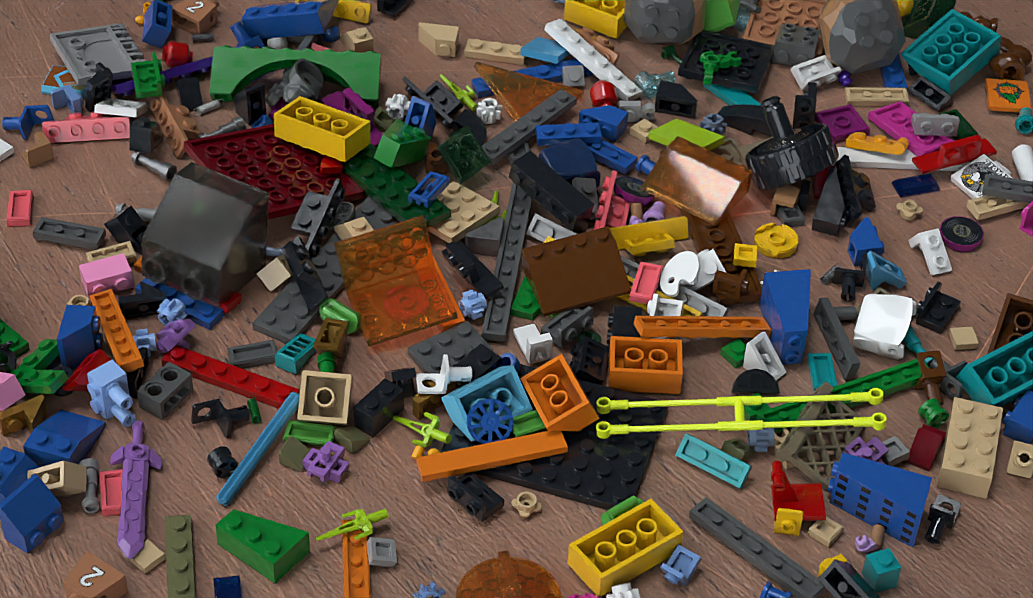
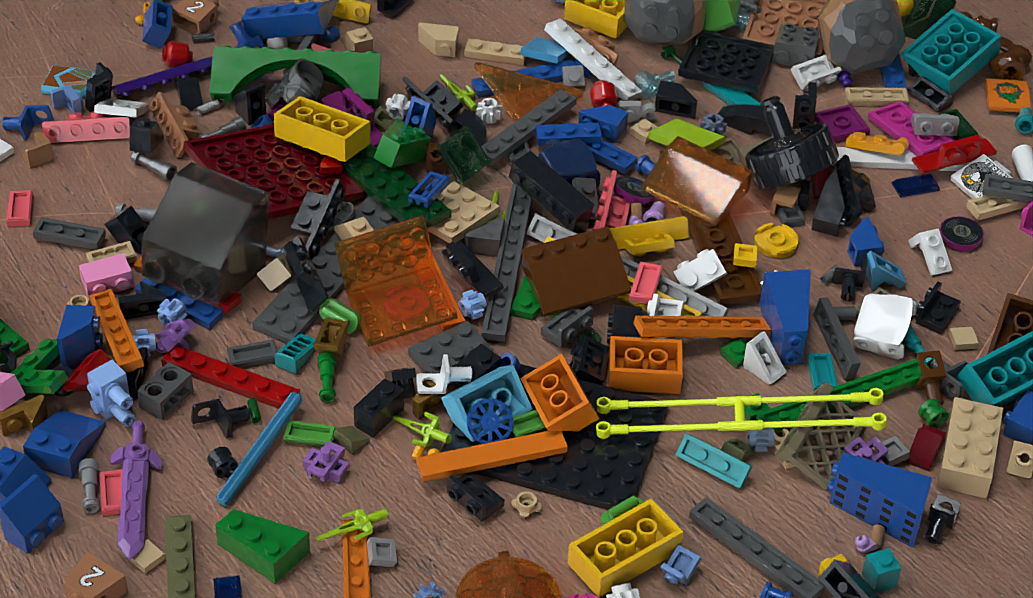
tan slope [27,461,86,496] -> none
light grey hinge [50,23,147,86] -> none
green bracket [131,52,165,98] -> none
olive slope [279,436,310,472] -> none
tan brick [297,370,354,426] -> none
white bracket [513,324,553,364] -> none
white piece [660,251,700,297] -> none
green piece [700,51,741,85] -> none
reddish brown bracket [712,269,750,300] -> none
black plate [731,368,780,393] -> none
red plate [771,461,826,521] -> none
yellow bracket [774,508,803,536] -> none
tan tile [807,516,844,548] -> none
tan plate [896,199,923,220] -> none

